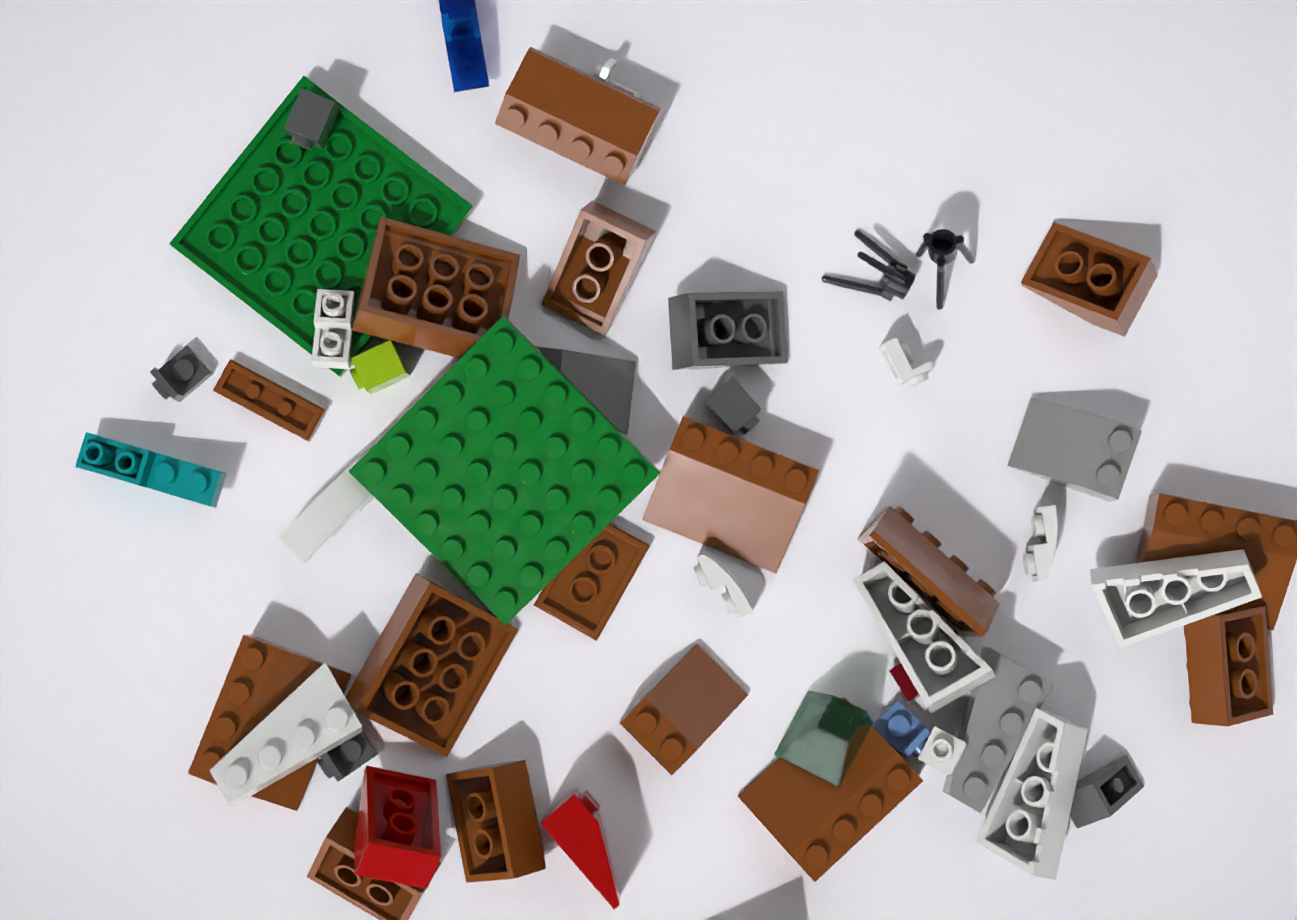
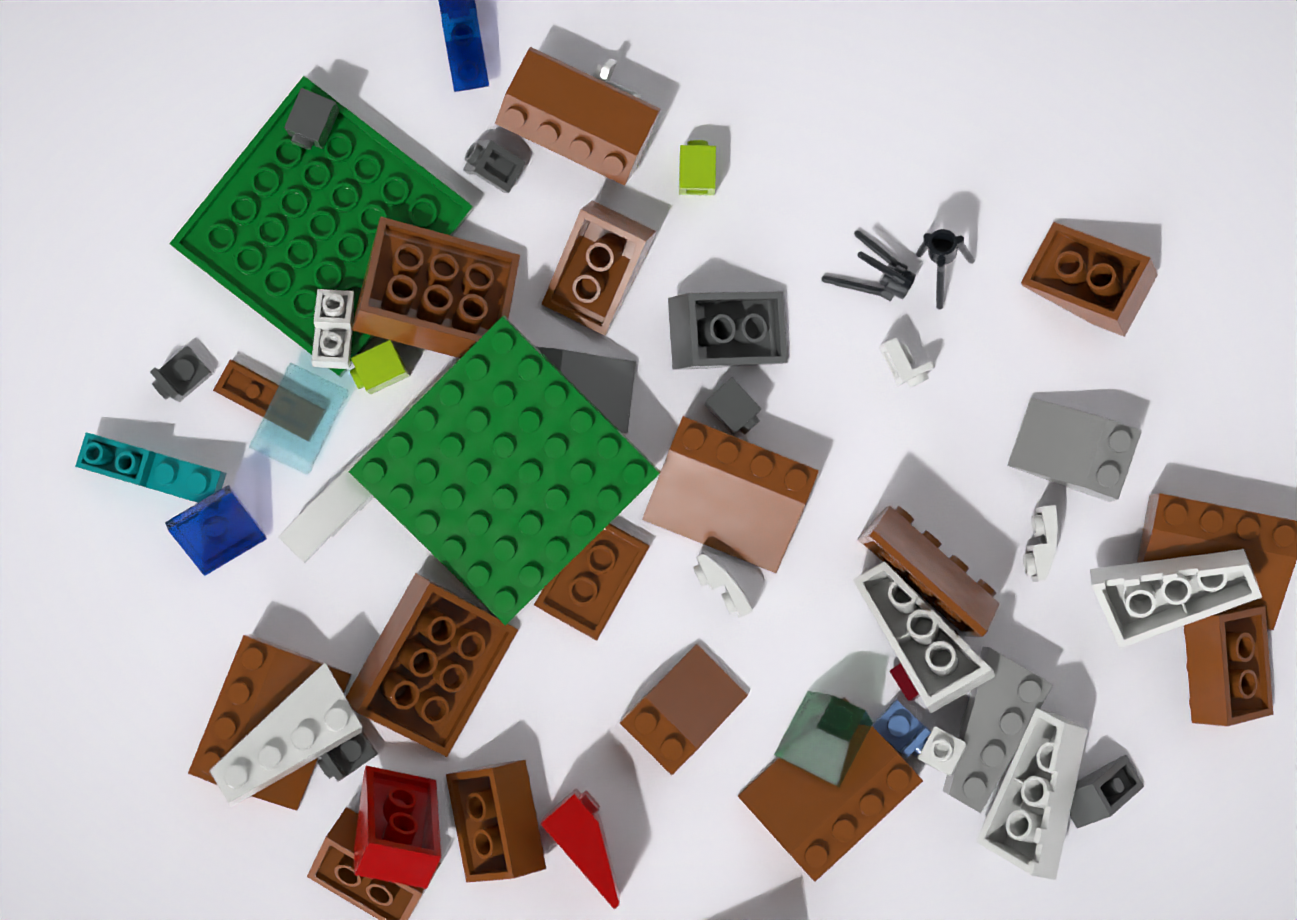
none -> clear blue tile [165,485,267,576]
none -> clear light blue piece [249,362,349,475]
none -> dark grey bracket [463,140,526,193]
none -> lime brick [679,140,716,196]

